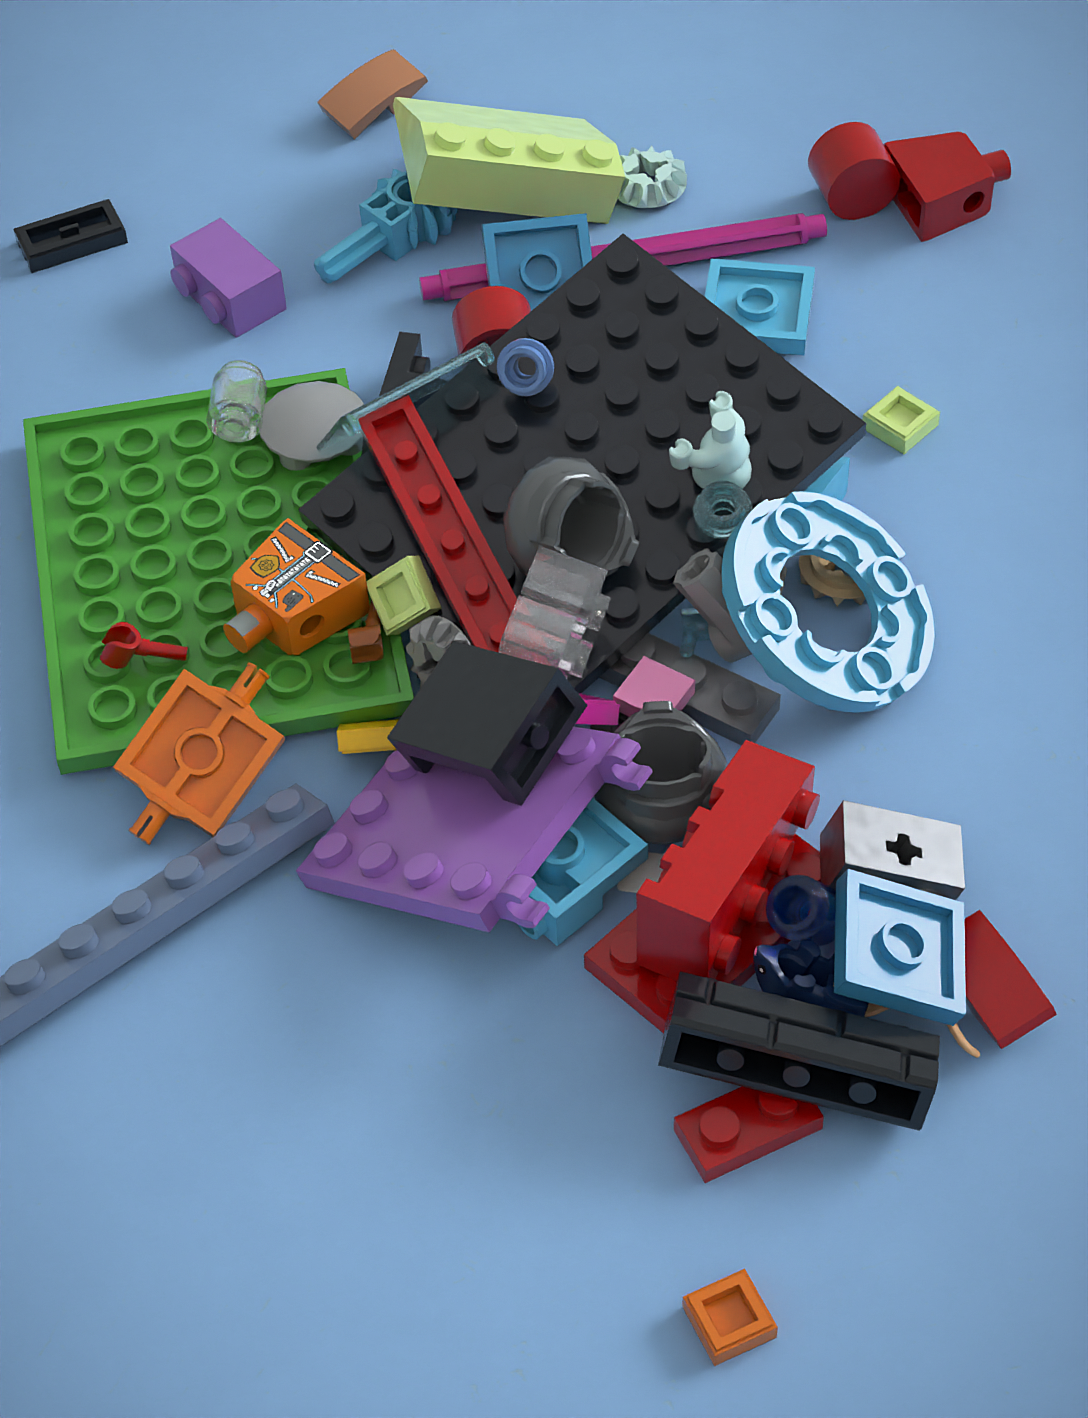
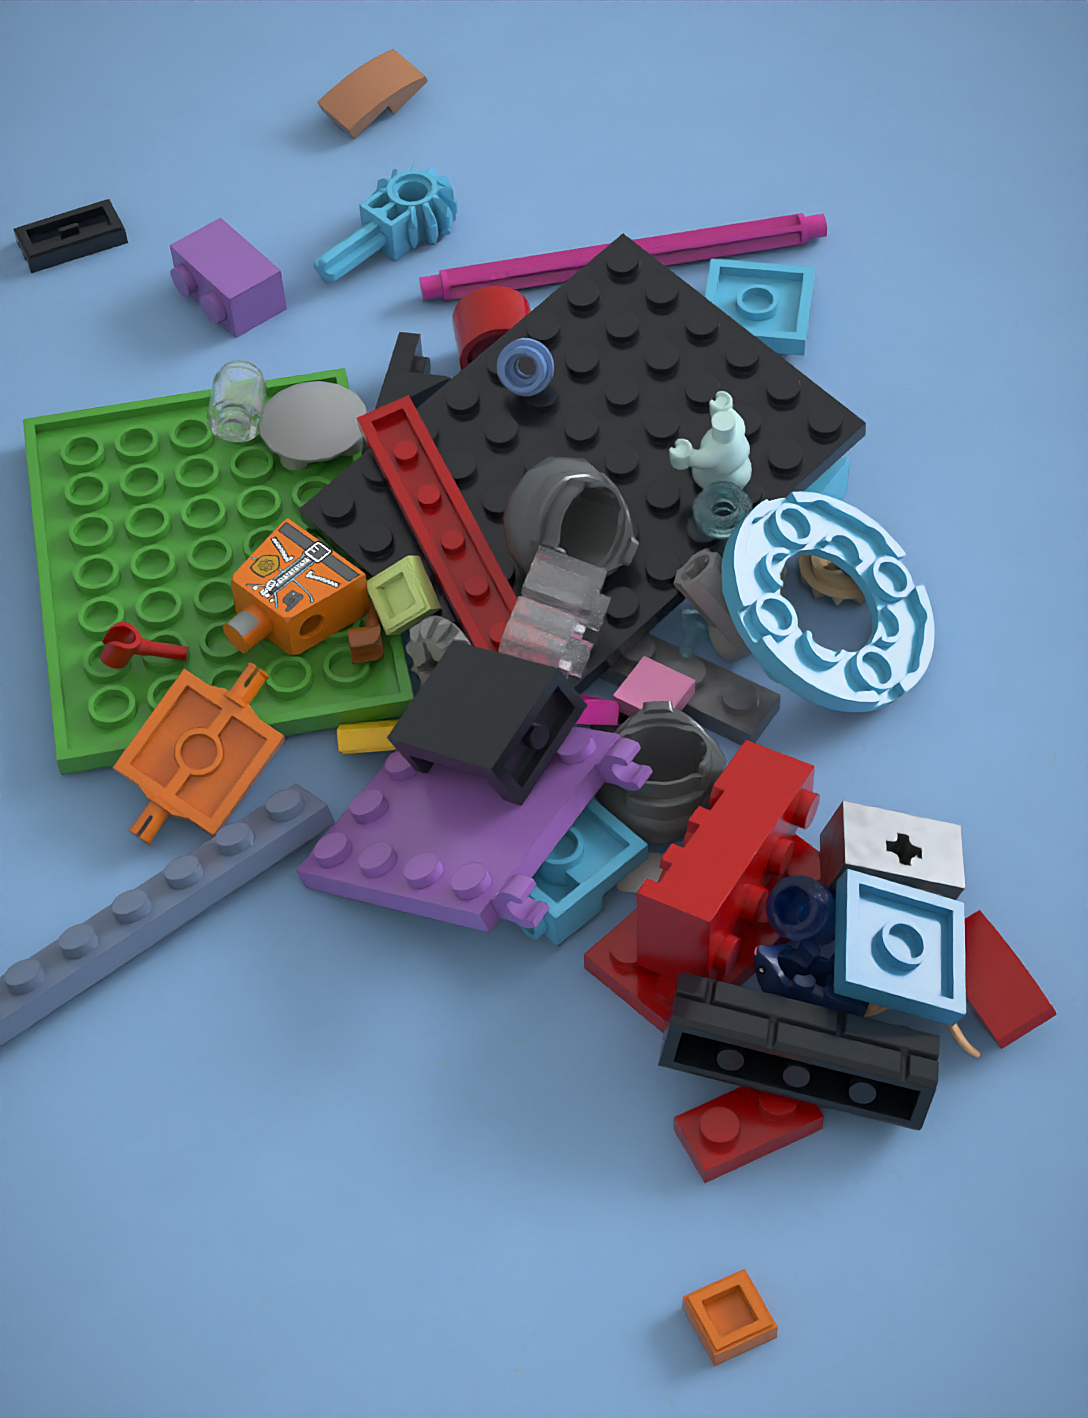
clear light blue piece [316,342,495,451] -> none
yellowish green slope [393,97,625,224] -> none
dark azure plate [481,213,592,311] -> none
light aqua gear [617,146,687,208] -> none
red piece [808,122,900,220] -> none
yellowish green tile [862,386,940,454] -> none
red torso [884,131,1011,242] -> none

